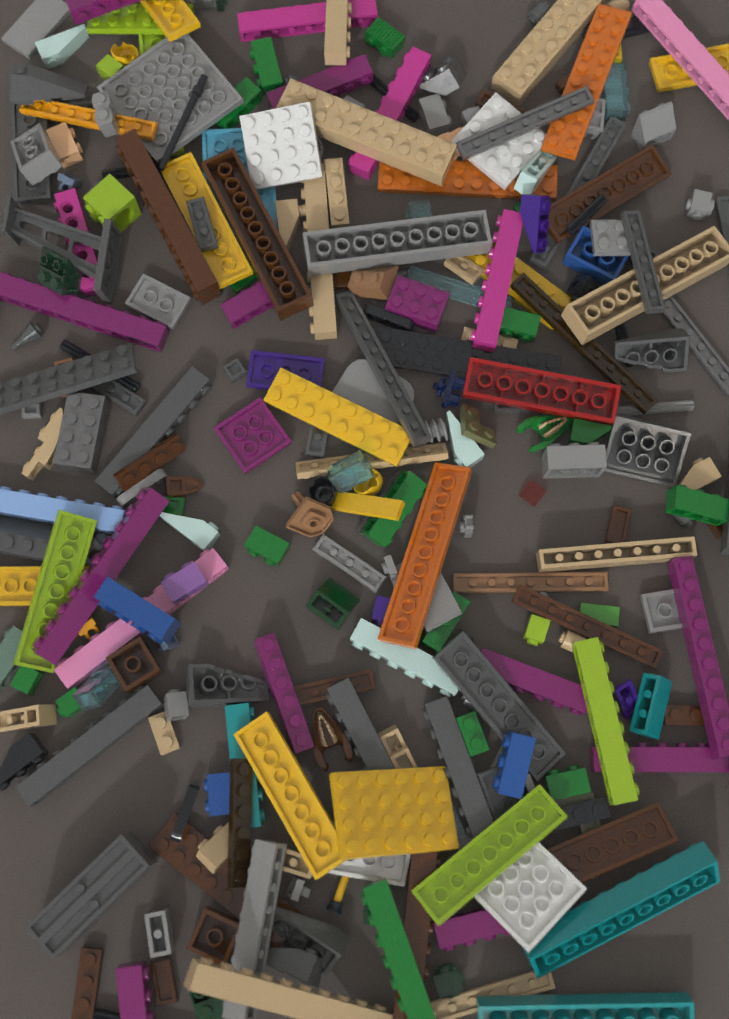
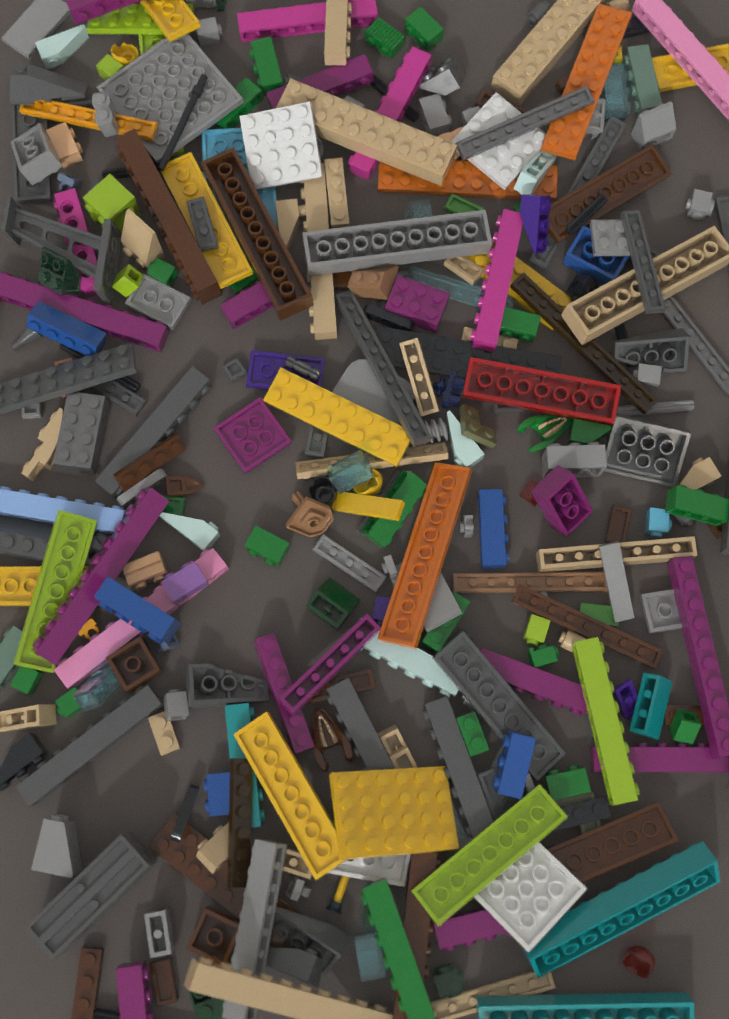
none -> blue brick [27,301,107,356]
none -> light grey slope [31,814,83,878]
none -> lime brick [112,264,143,298]
none -> tan slope [121,209,165,270]
none -> light nougat brick [123,551,168,590]
none -> green brick [147,258,178,287]
none -> light grey brick [197,17,222,46]
none -> magenta brick [279,614,381,716]
none -> dark grey axle [285,356,321,380]
none -> clear light blue brick [354,931,389,982]
none -> tan brick [399,338,440,417]
none -> green brick [405,6,444,52]
none -> bright green tile [444,193,484,214]
none -> blue brick [477,489,509,569]
none -> green brick [527,644,559,668]
none -> magenta brick [531,465,593,537]
none -> light grey tile [598,541,634,622]
none -> clear red hair [622,945,656,979]
none -> sand green brick [623,44,662,118]
none -> light grey brick [631,363,662,390]
none -> medium azure brick [644,507,672,538]
none -> green brick [669,709,701,744]

